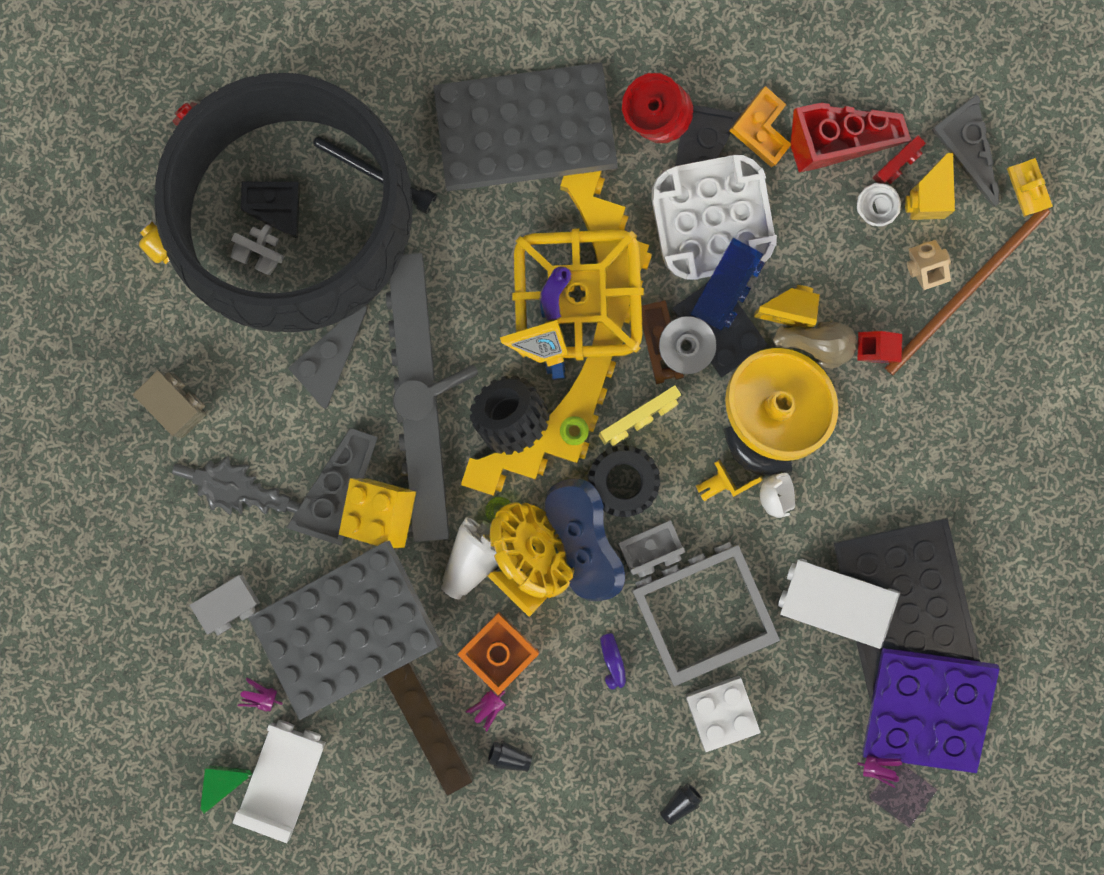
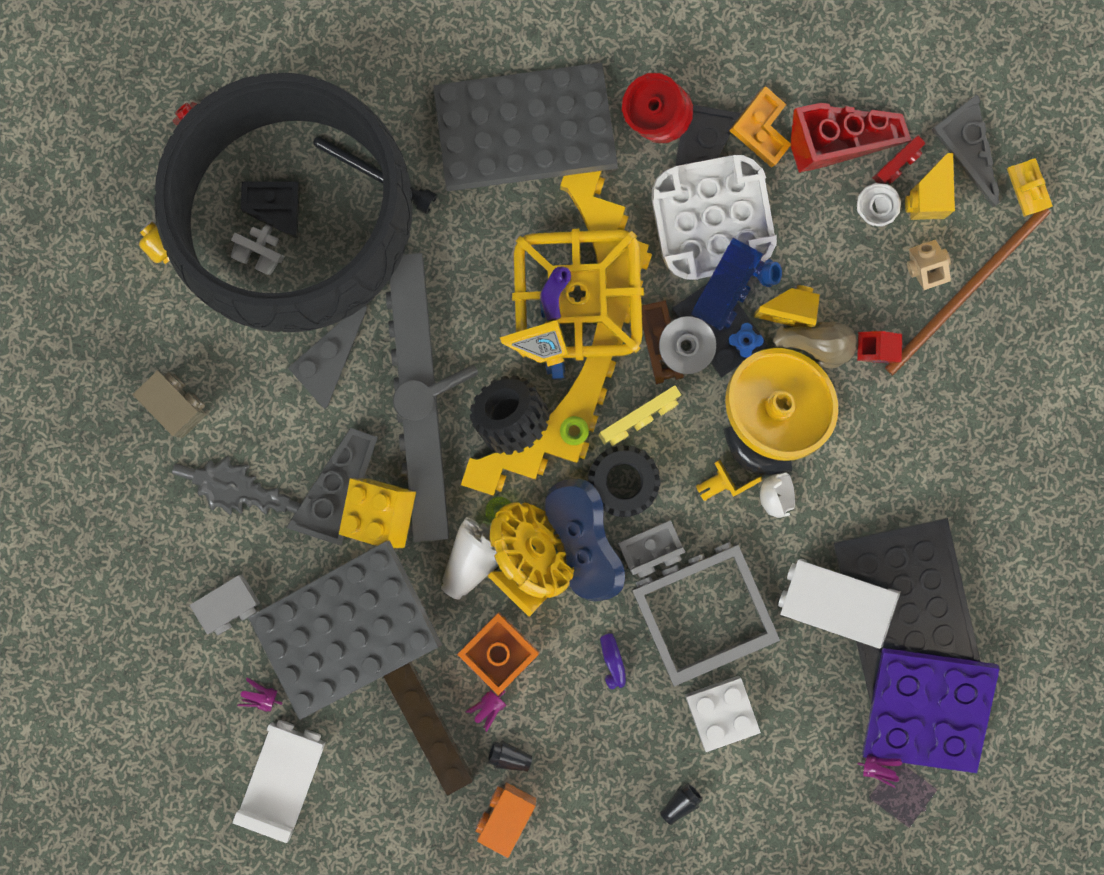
green slope [200,765,253,814] -> none
none -> orange brick [475,782,536,858]
none -> blue plate [729,323,764,358]
none -> blue plate [756,259,782,287]

